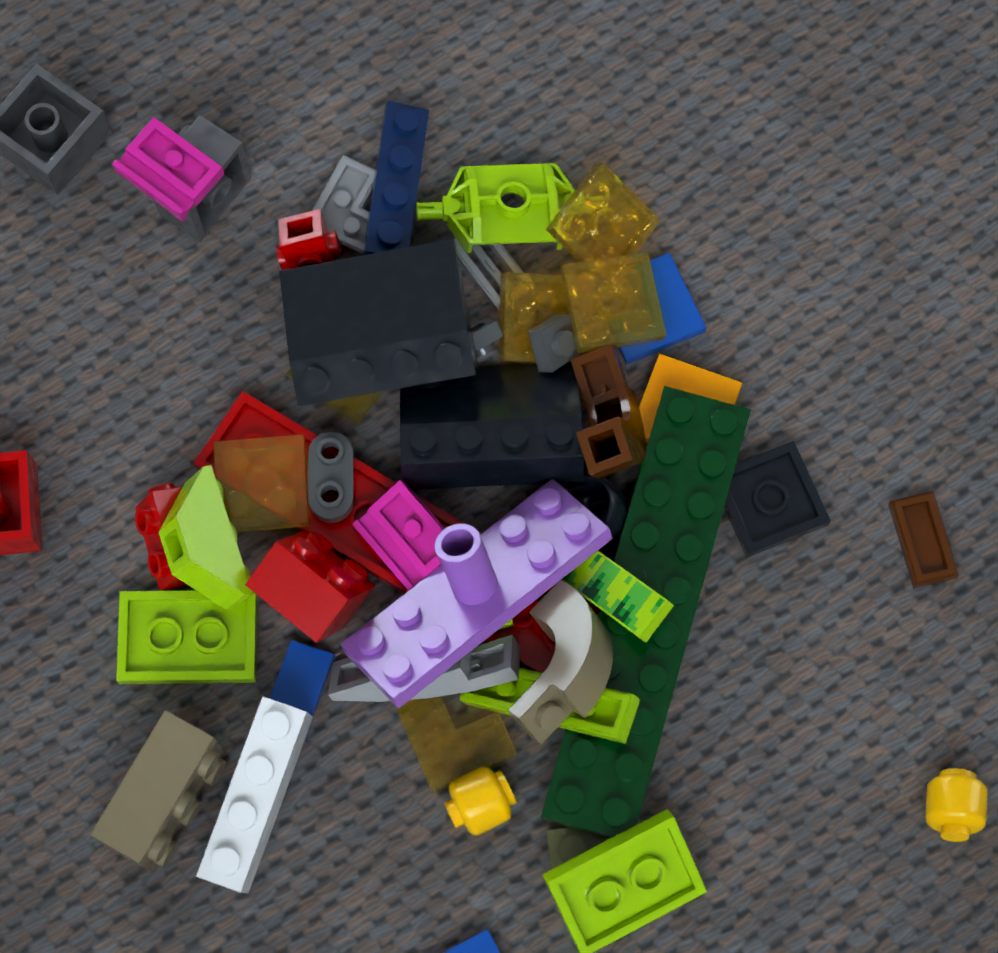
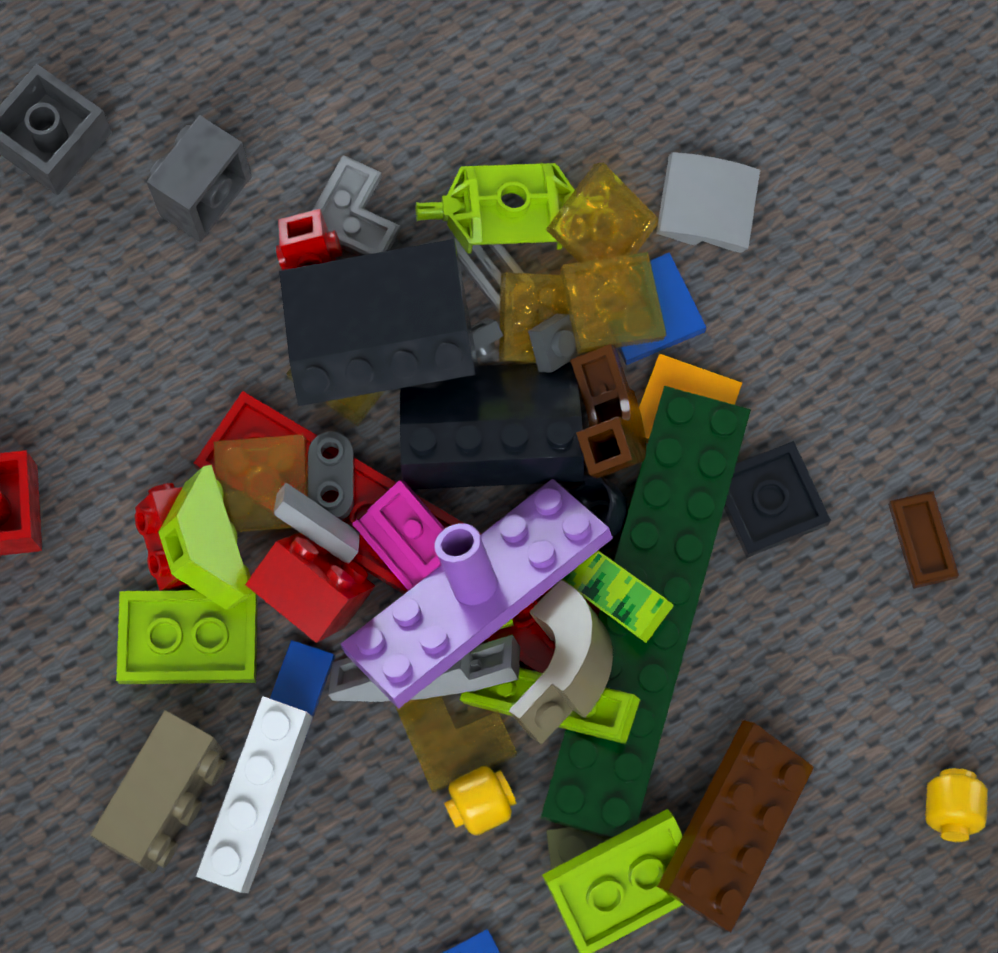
dark pink plate [112,117,224,221] -> none
dark blue plate [362,101,429,256] -> none
none -> light grey tile [274,483,360,563]
none -> light grey slope [656,152,760,253]
none -> reddish brown plate [657,720,814,933]

